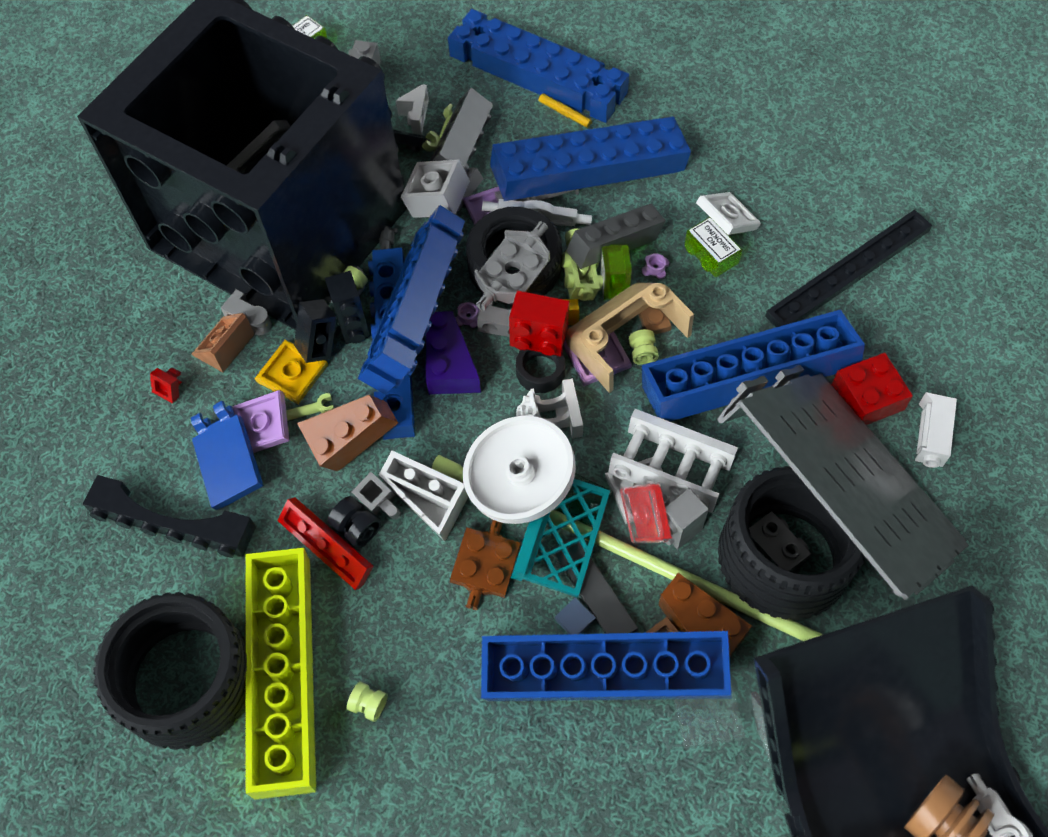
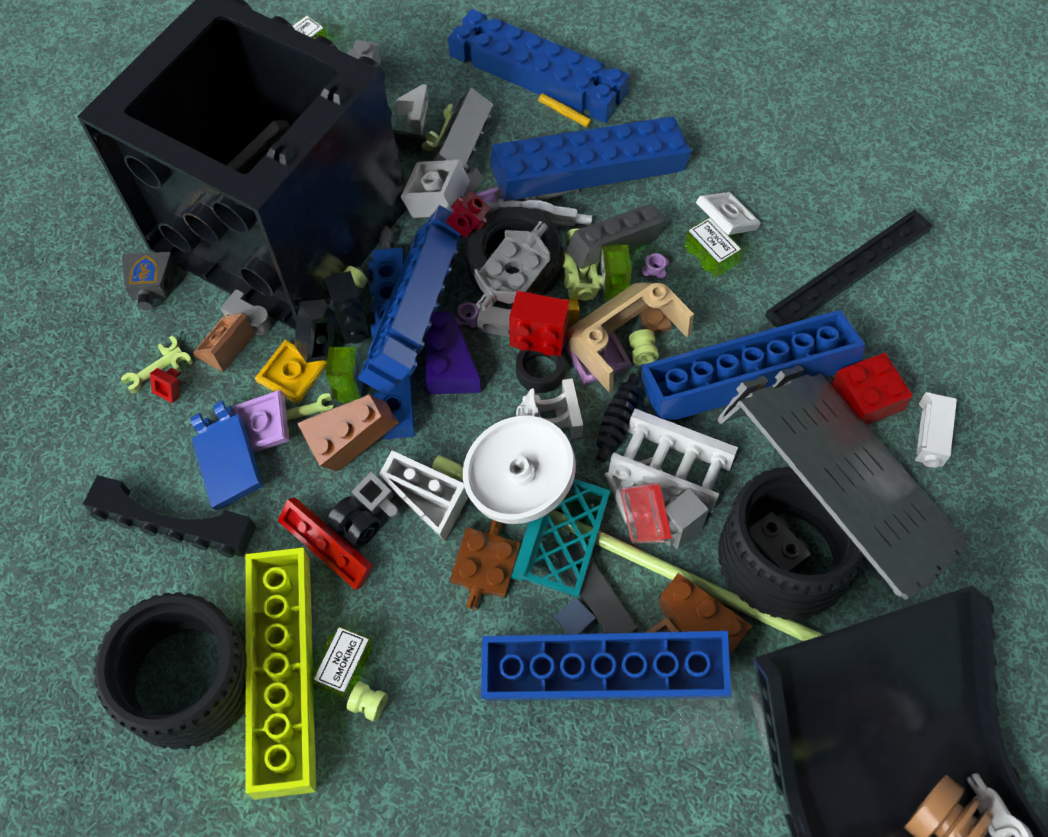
none -> yellowish green bar [121,336,193,394]
none -> dark grey torso [122,252,177,310]
none -> brick [312,626,374,700]
none -> clear neon green brick [325,347,363,403]
none -> dark red brick [446,191,491,238]
none -> black piece [596,373,640,462]

